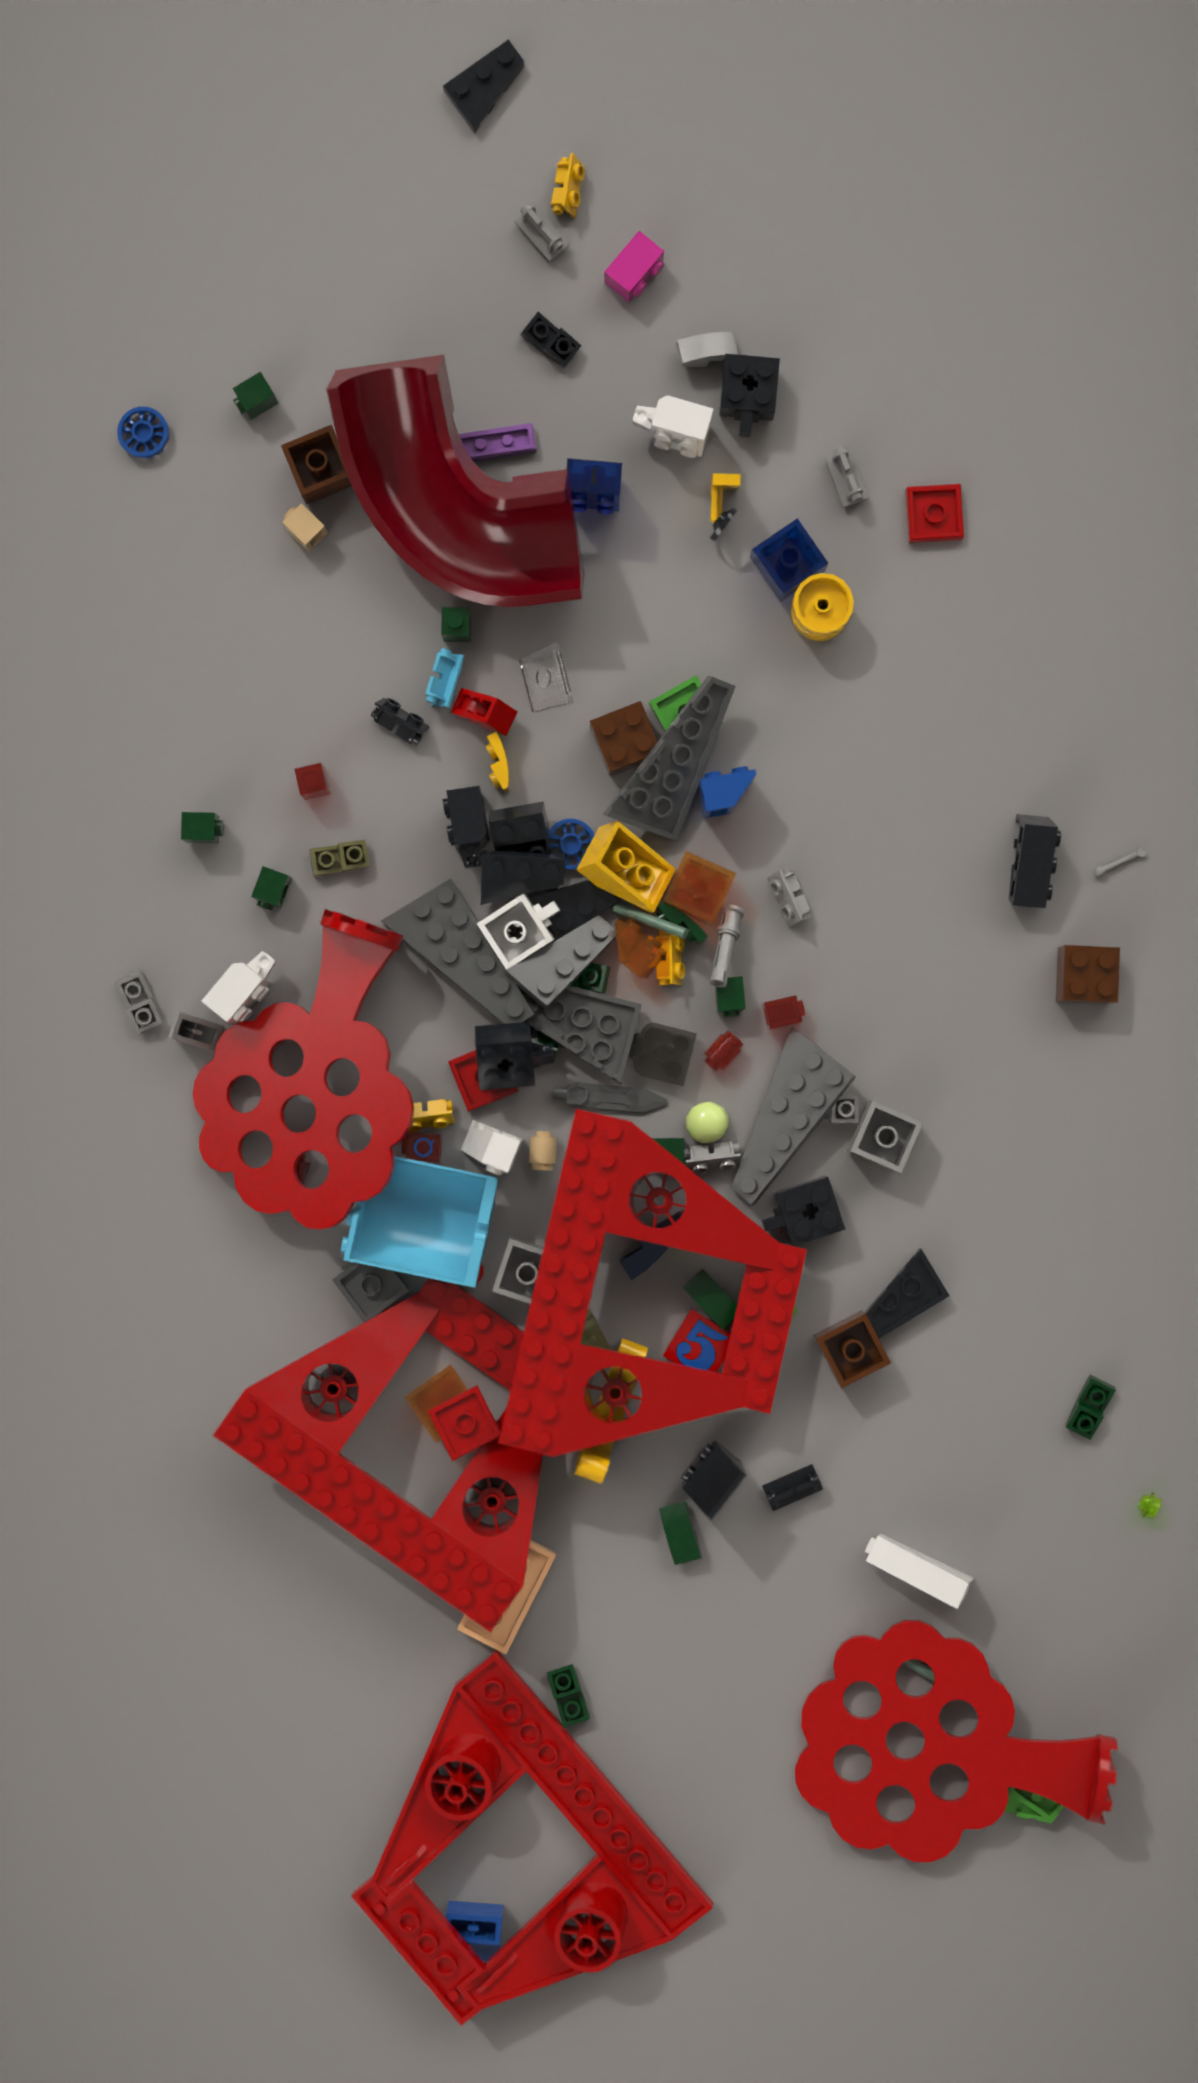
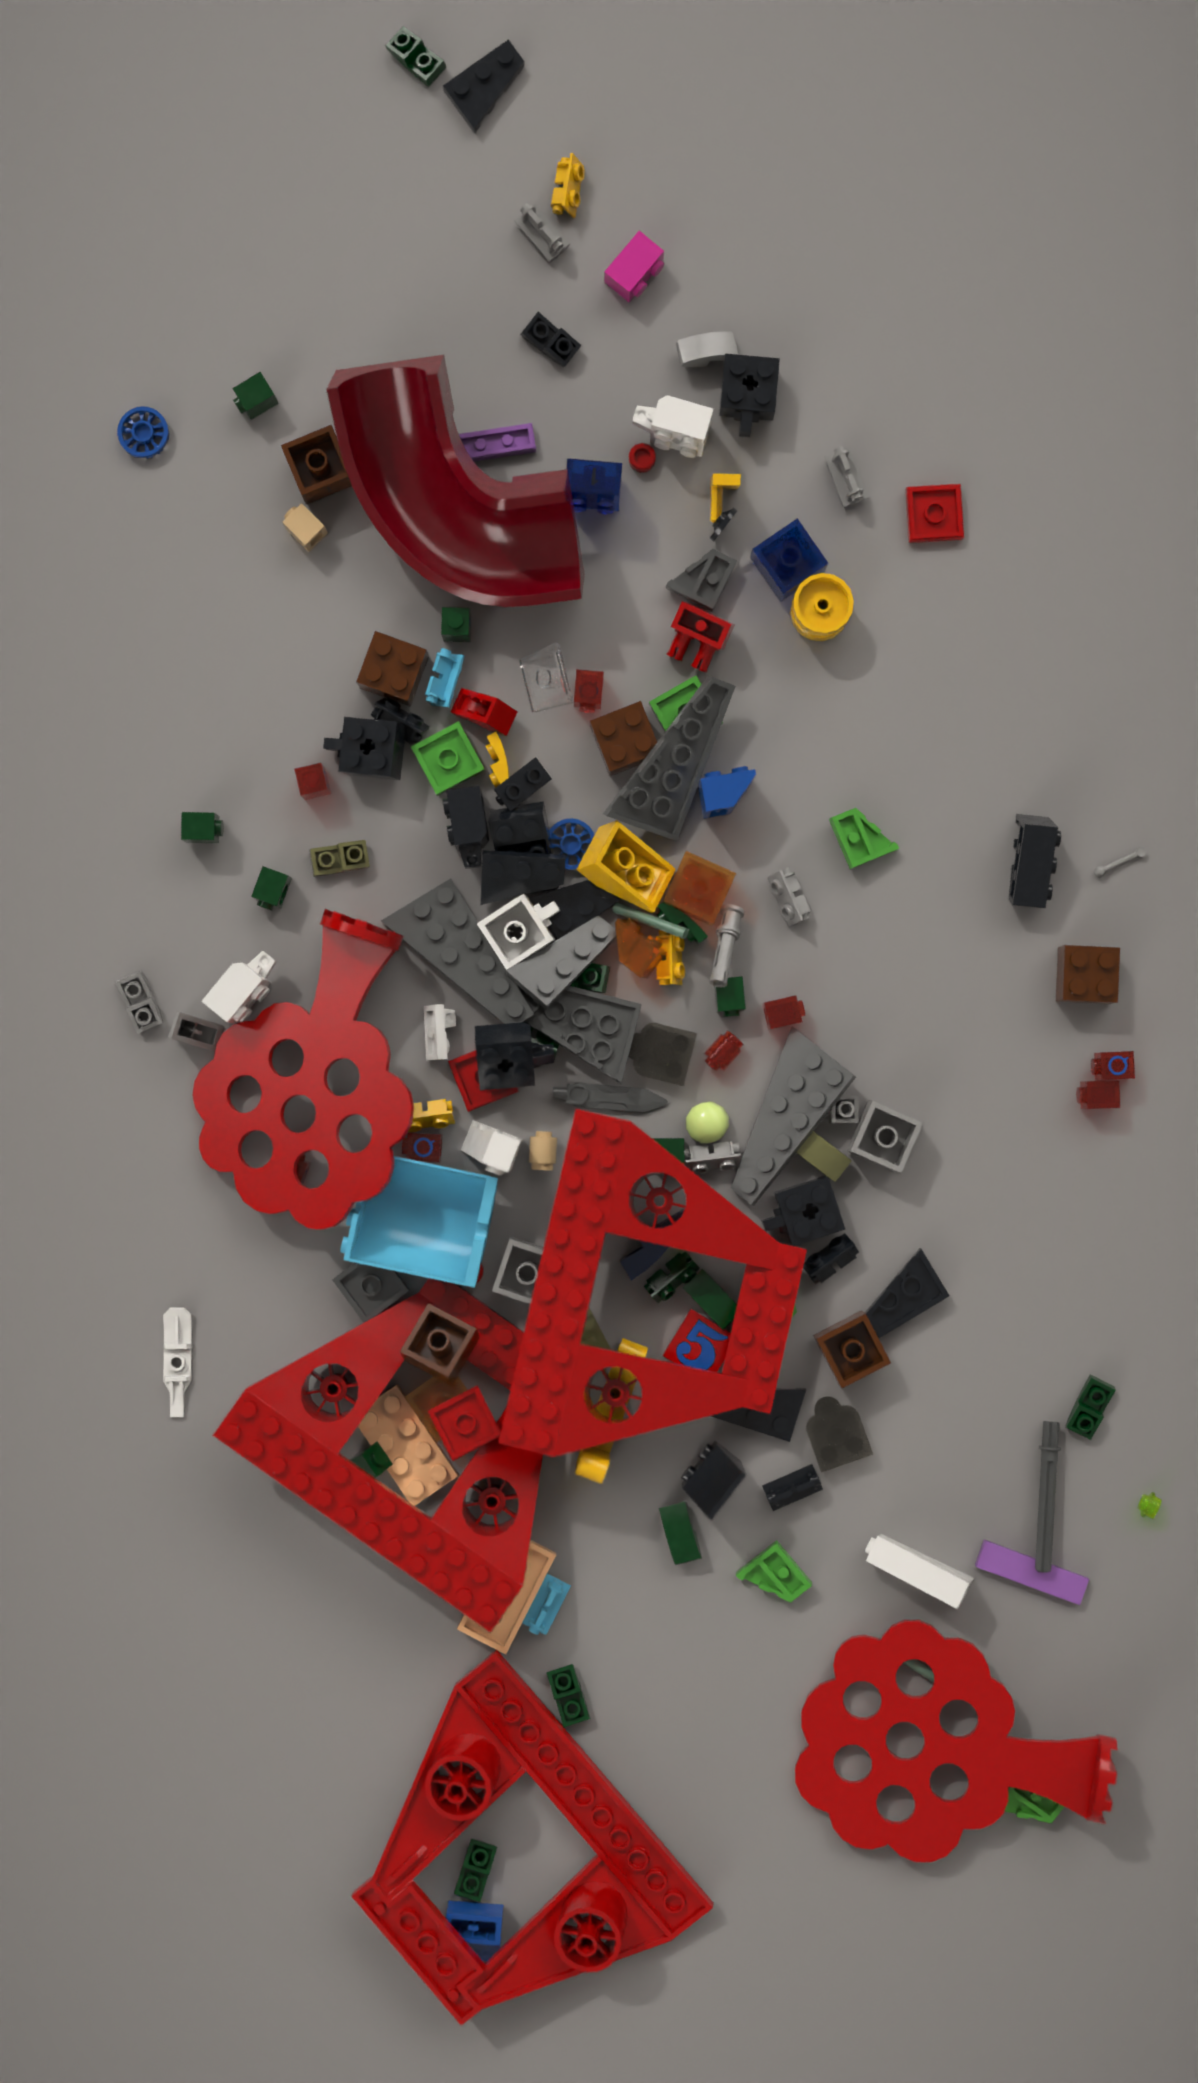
none -> white piece [163,1307,192,1417]
none -> black hinge [323,717,406,780]
none -> dark green brick [350,1441,393,1478]
none -> reddish brown brick [356,631,429,707]
none -> light nougat plate [358,1384,459,1506]
none -> dark green slope [385,26,446,87]
none -> reddish brown brick [400,1303,479,1386]
none -> bright green plate [411,721,485,796]
none -> white hinge [424,1004,456,1061]
none -> dark green slope [454,1838,497,1902]
none -> black hinge [493,757,552,811]
none -> medium azure hinge [522,1573,571,1635]
none -> clear red brick [574,669,604,713]
none -> red tile [629,443,656,473]
none -> dark green hinge [644,1251,700,1303]
none -> dark grey wing [666,549,737,611]
none -> red brick [666,601,735,673]
none -> black wing [711,1388,806,1442]
none -> bright green wing [736,1540,812,1602]
none -> olive slope [796,1131,852,1182]
none -> black hinge [803,1233,859,1285]
none -> clear smoke plate [806,1396,873,1473]
none -> bright green wing [829,808,899,869]
none -> medium lavender tile [975,1539,1089,1605]
none -> dark grey axle [1035,1421,1061,1573]
none -> clear red brick [1076,1081,1120,1109]
none -> clear red brick [1091,1051,1135,1080]

